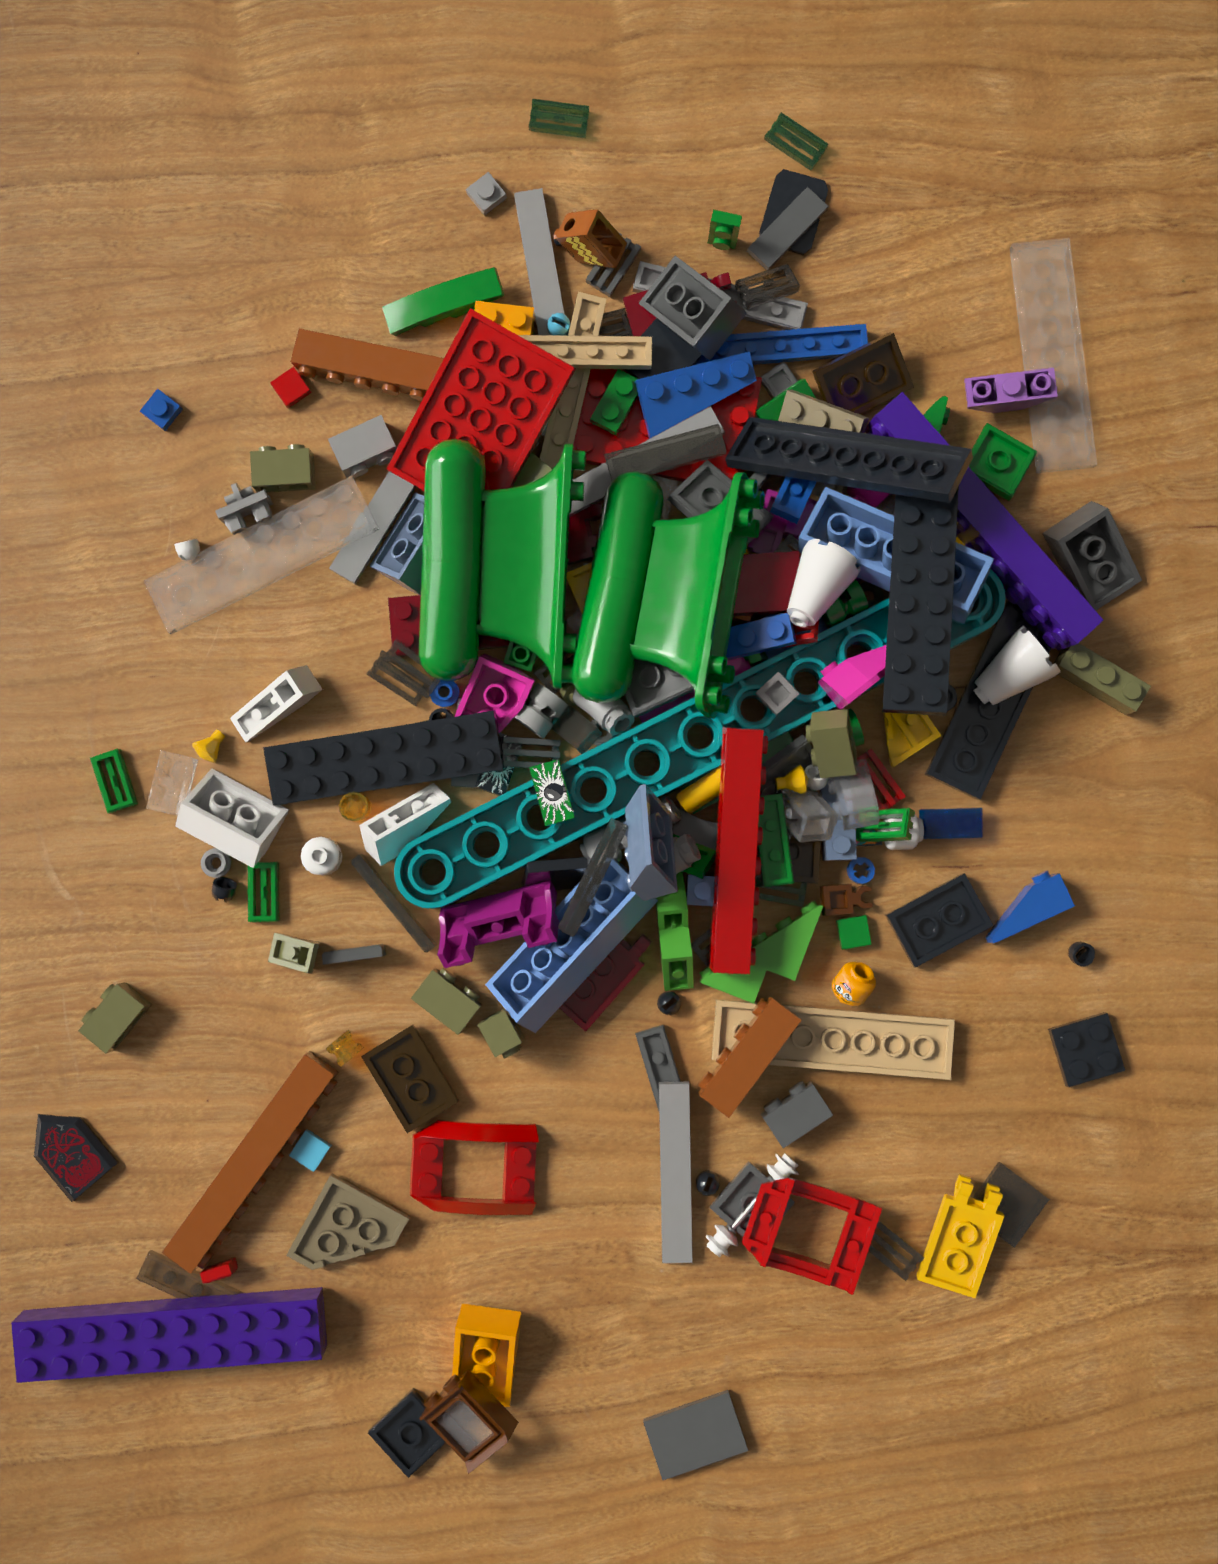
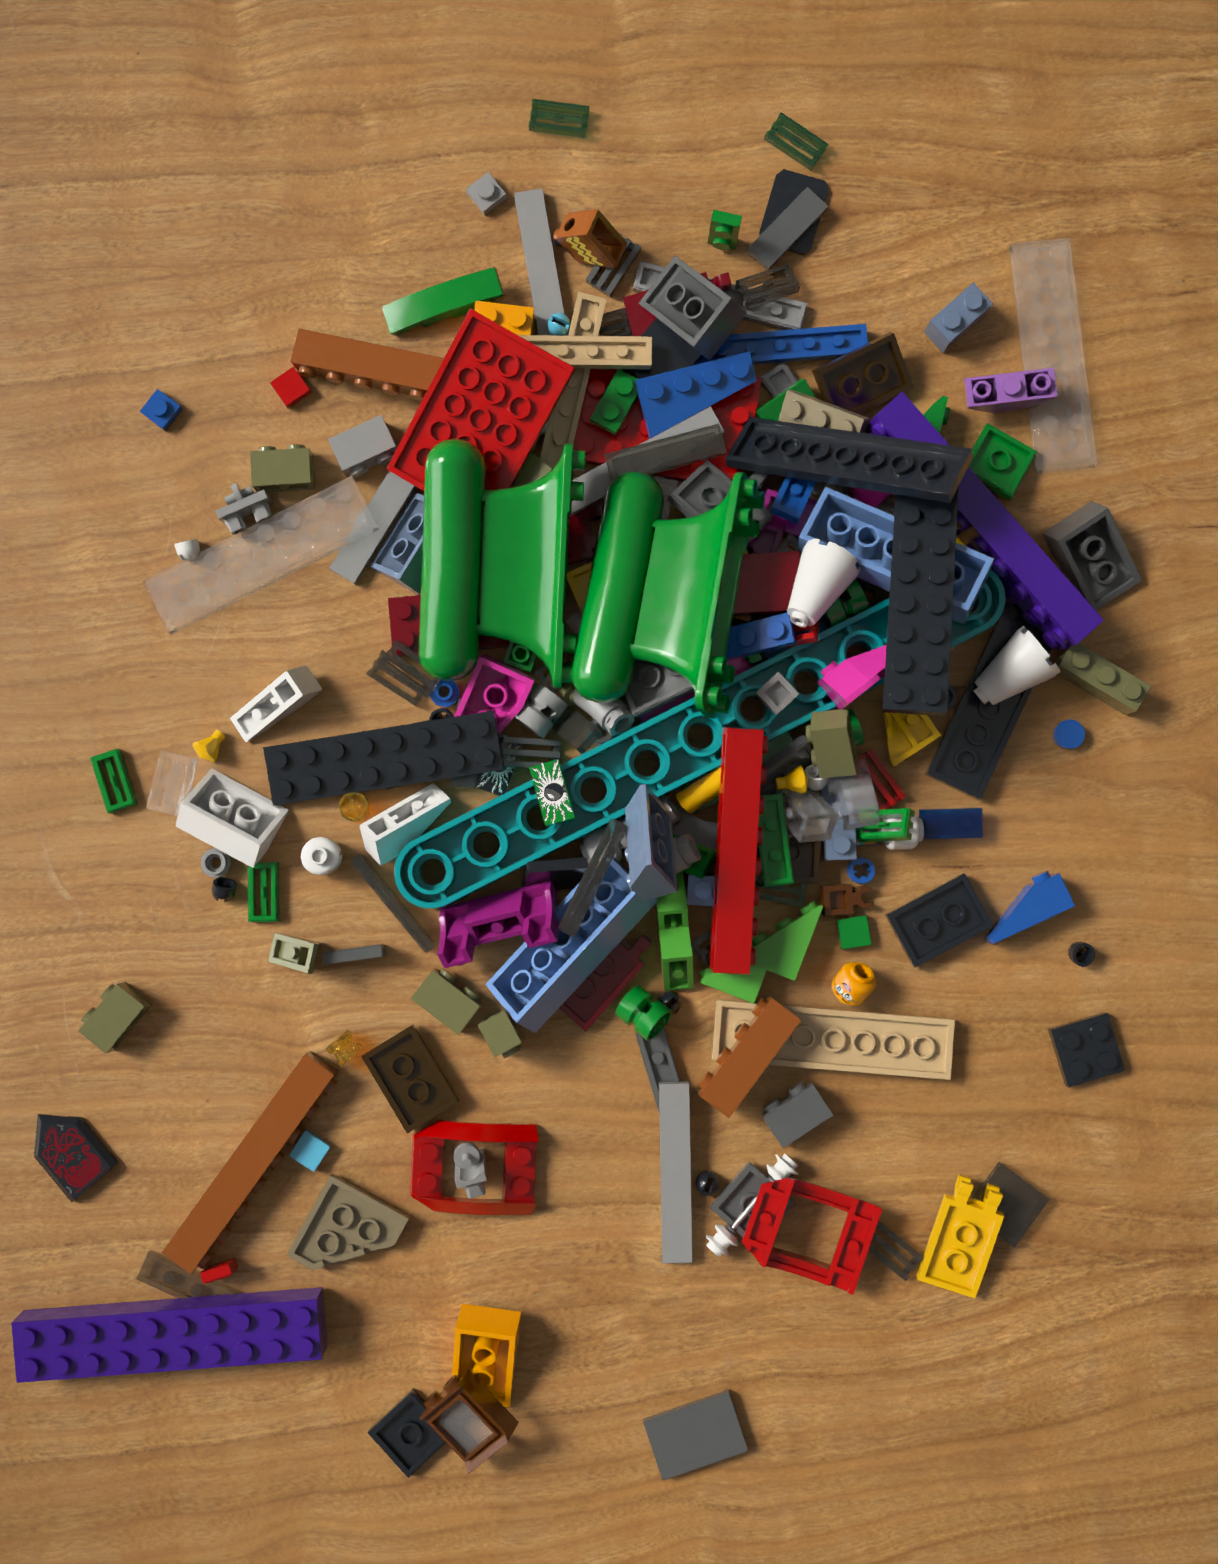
none -> light grey hips [454,1143,487,1199]
none -> green wheel [615,985,672,1041]
none -> sand blue brick [924,282,993,353]
none -> blue tile [1053,719,1085,749]

